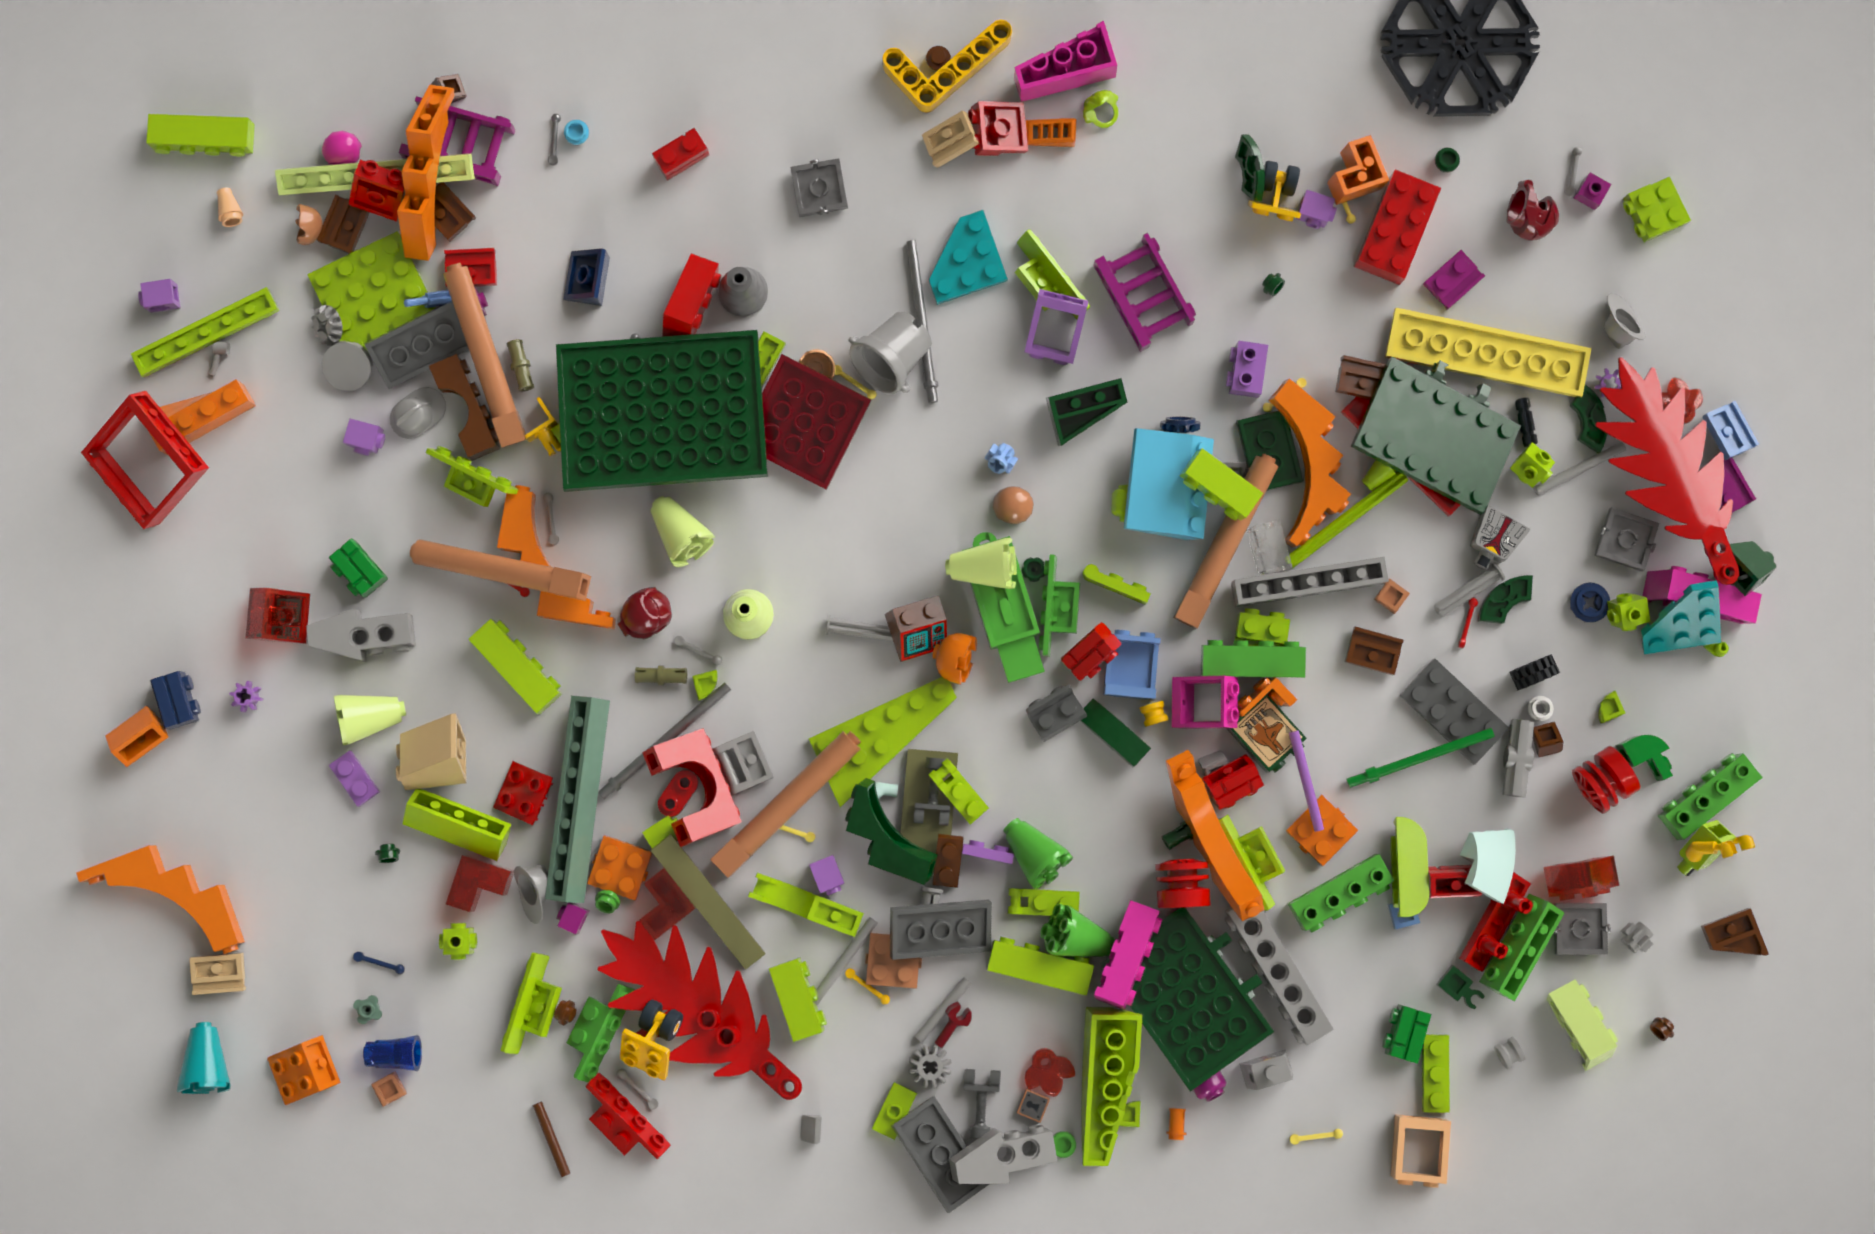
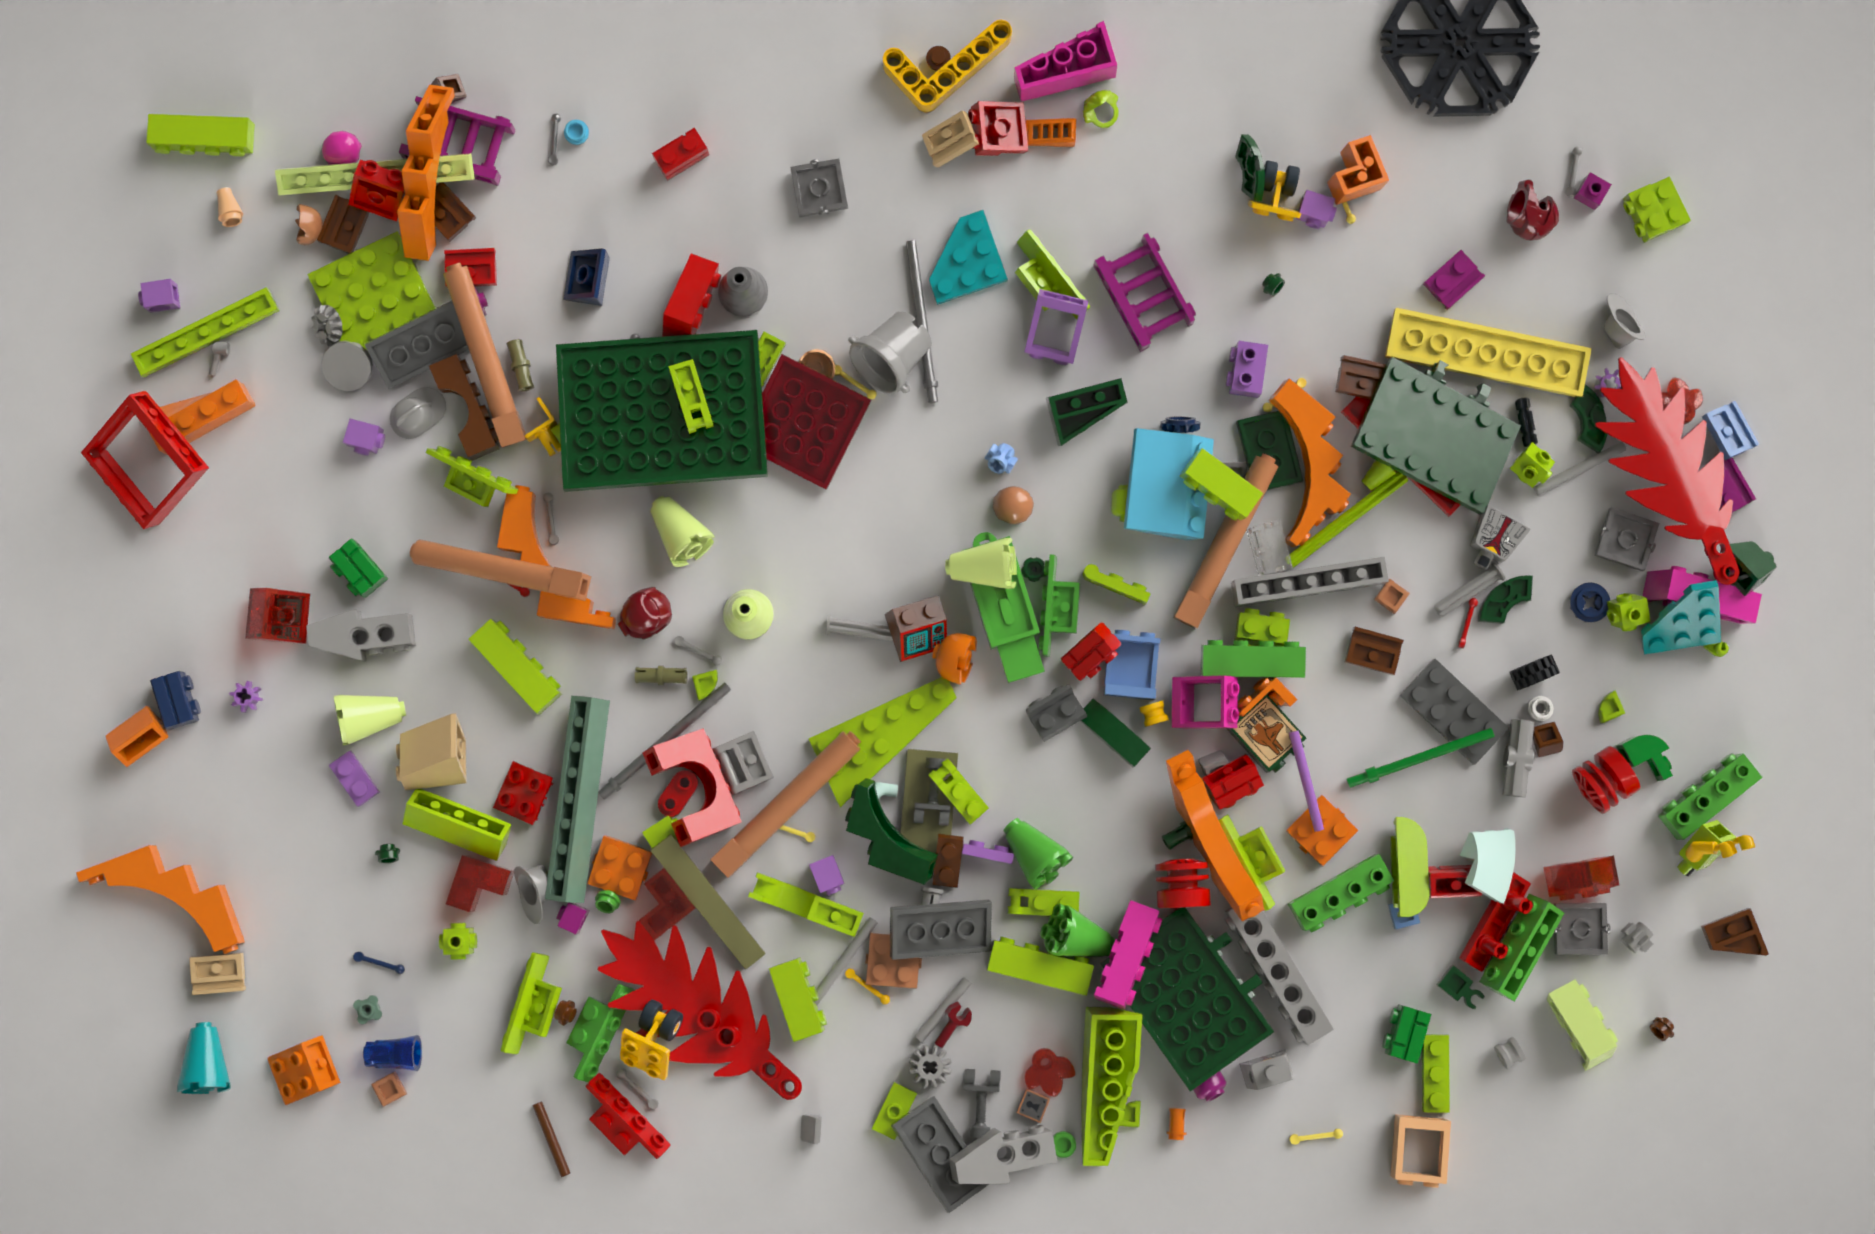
medium blue axle [404,290,452,308] -> none
red brick [1354,169,1441,285] -> none
dark green plate [1435,148,1460,173] -> none
none -> lime plate [669,359,714,434]

